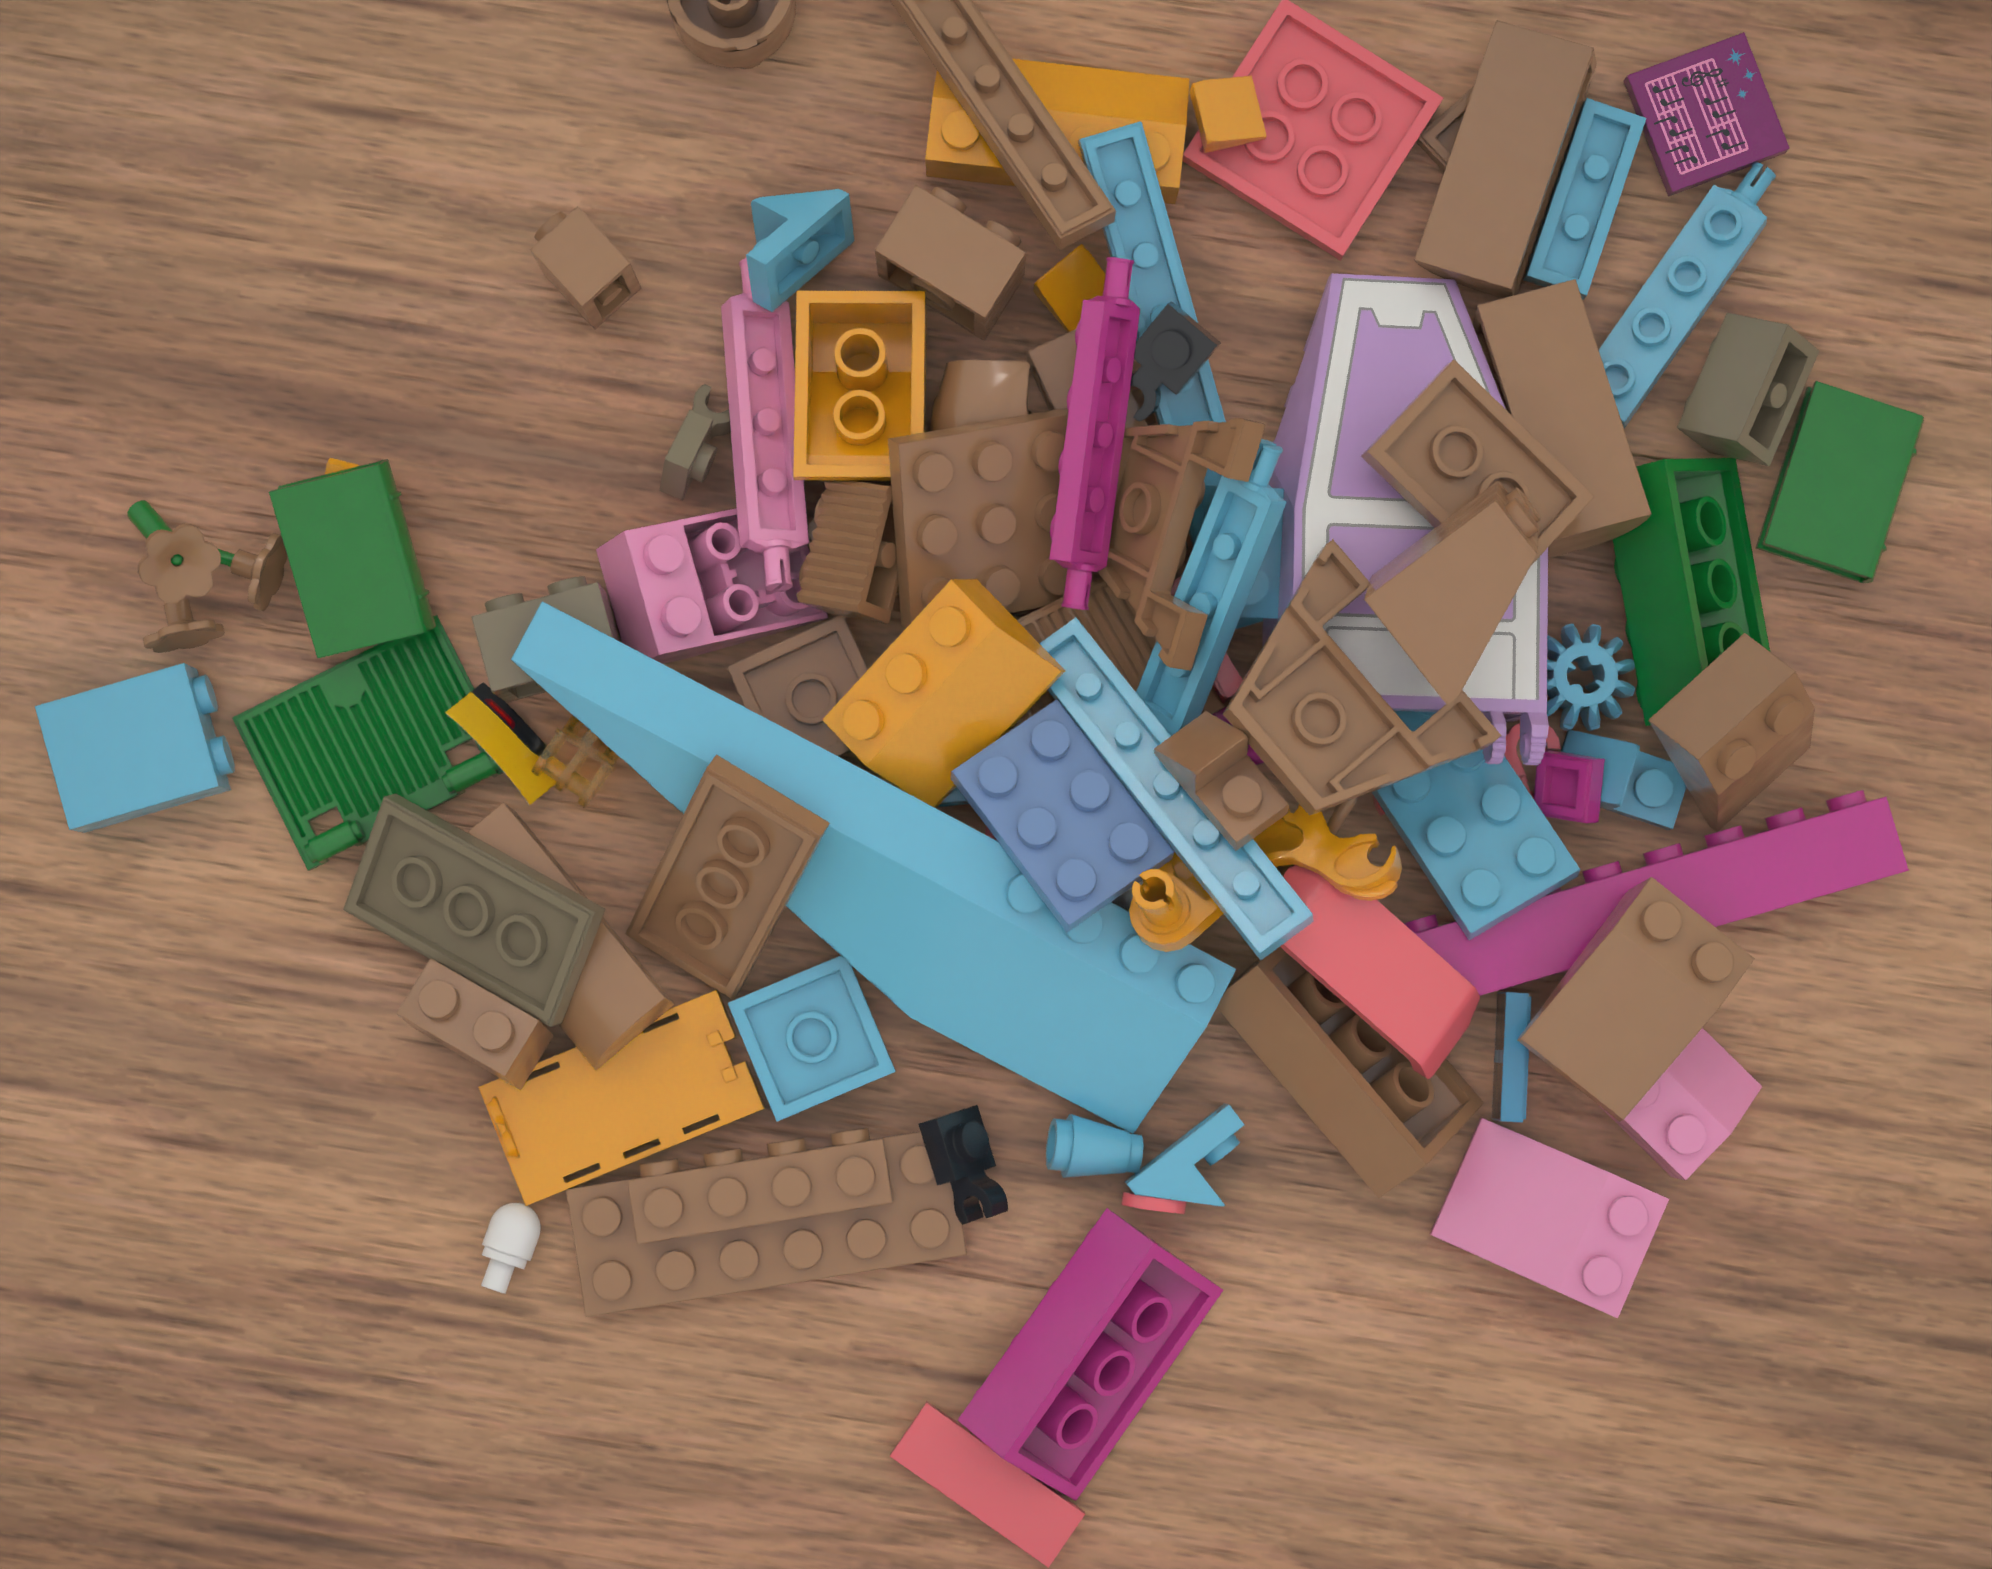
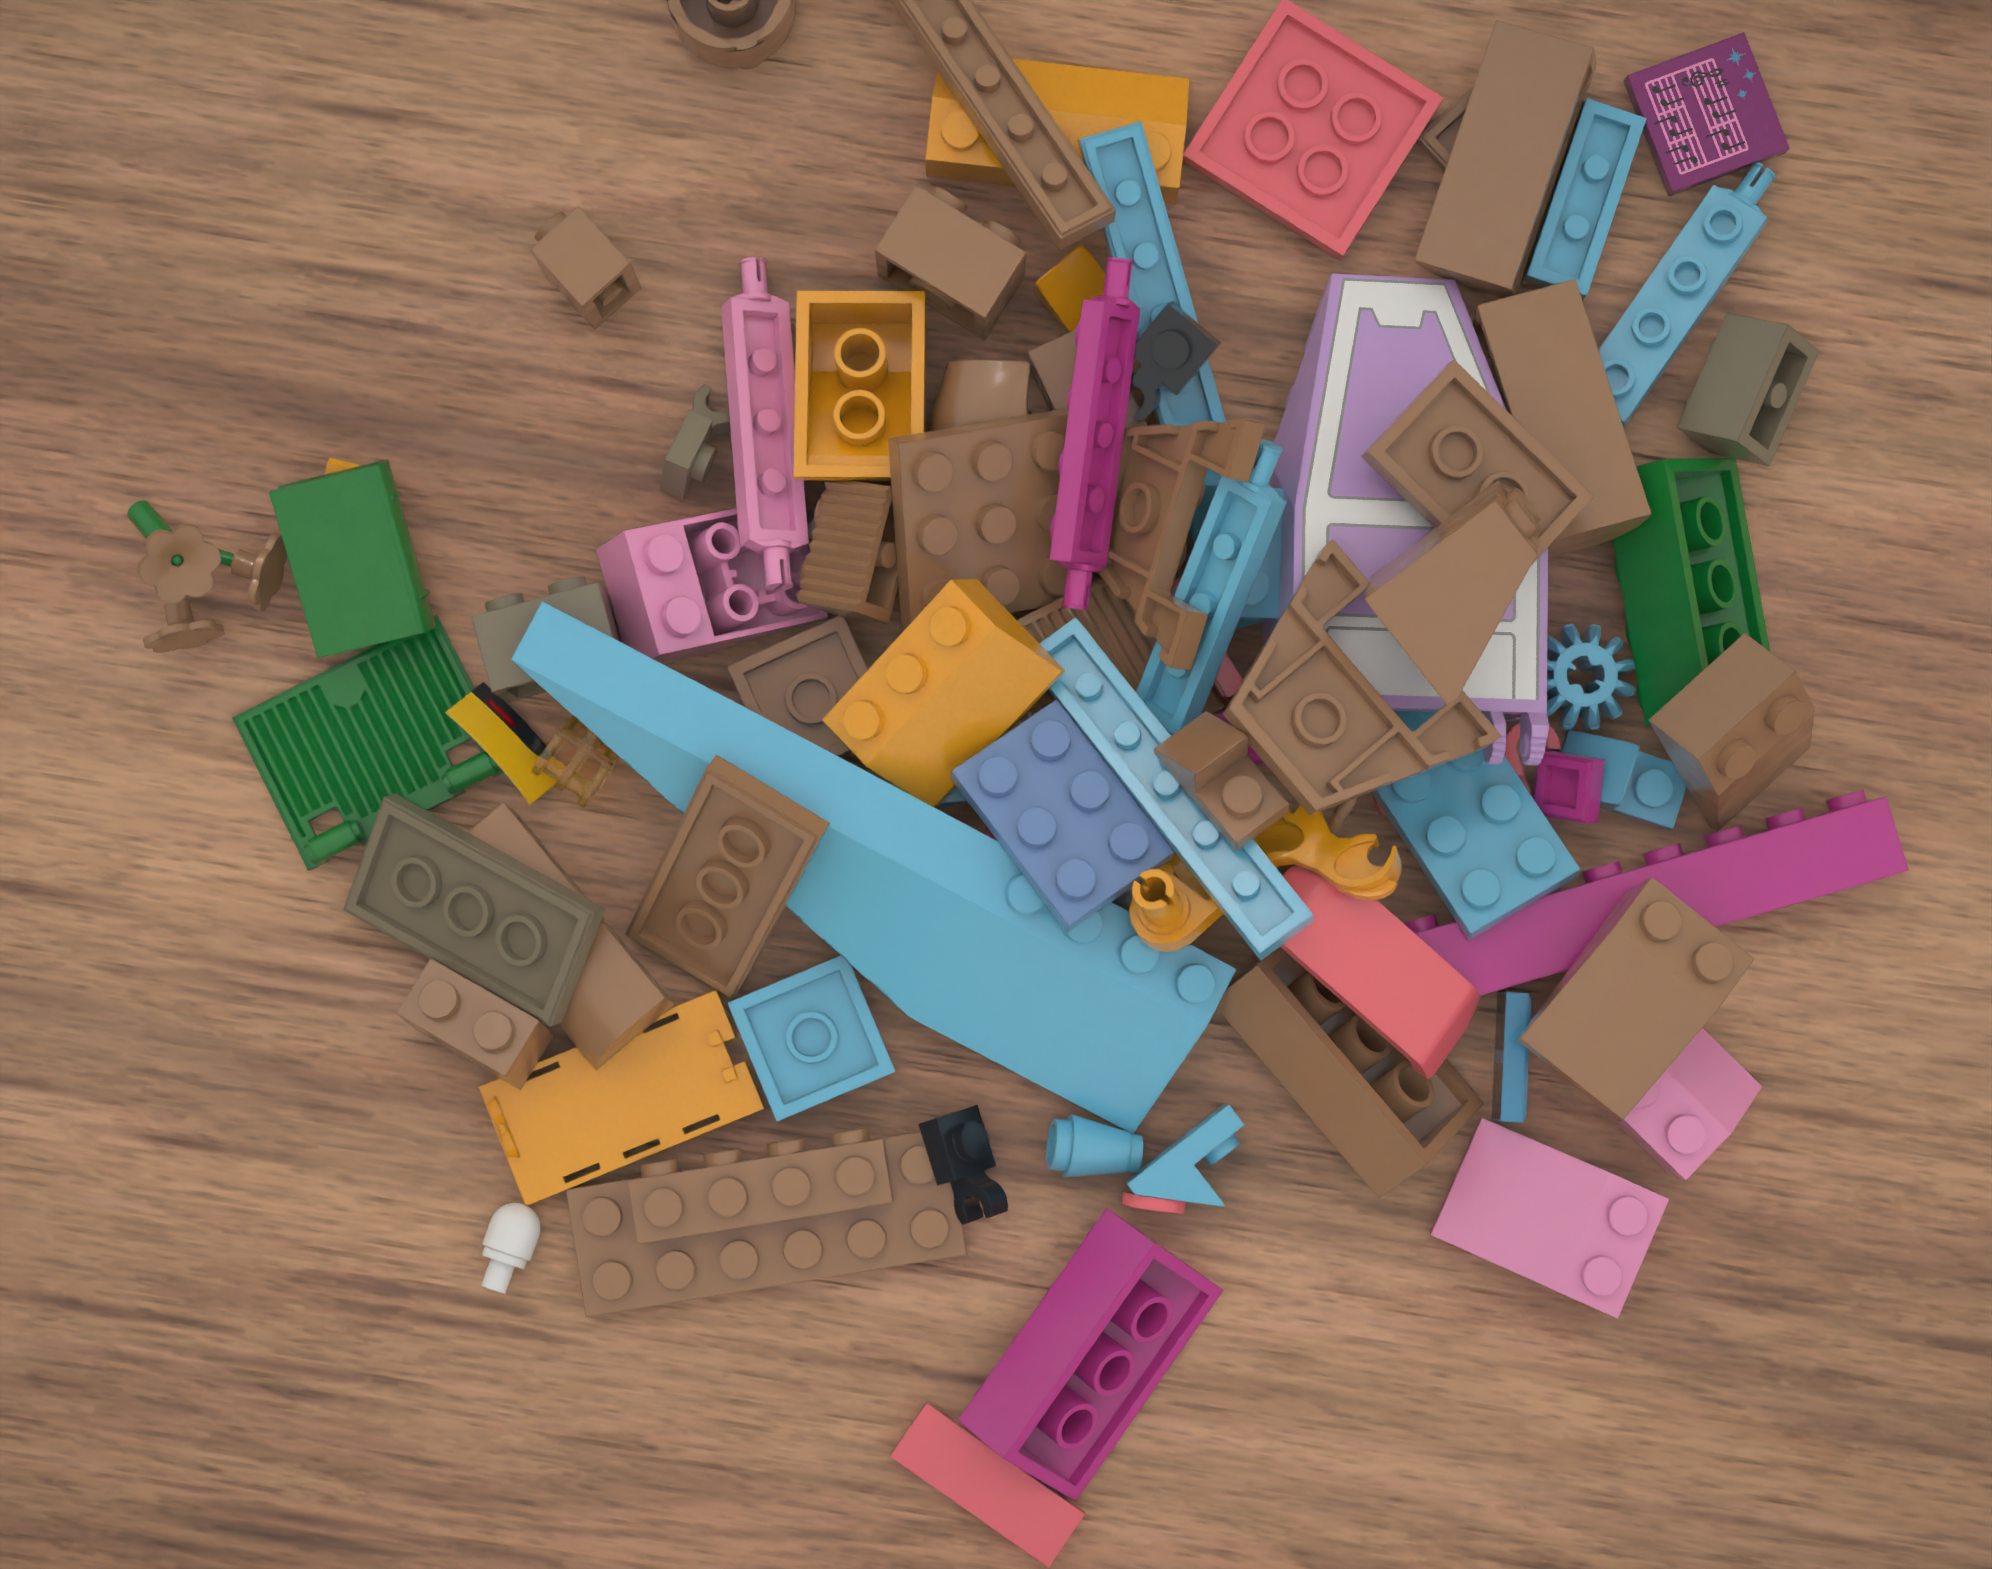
medium azure brick [35,663,235,833] -> none
medium azure slope [746,189,855,312] -> none
light orange slope [1189,76,1267,153] -> none
green piece [1756,381,1924,583] -> none

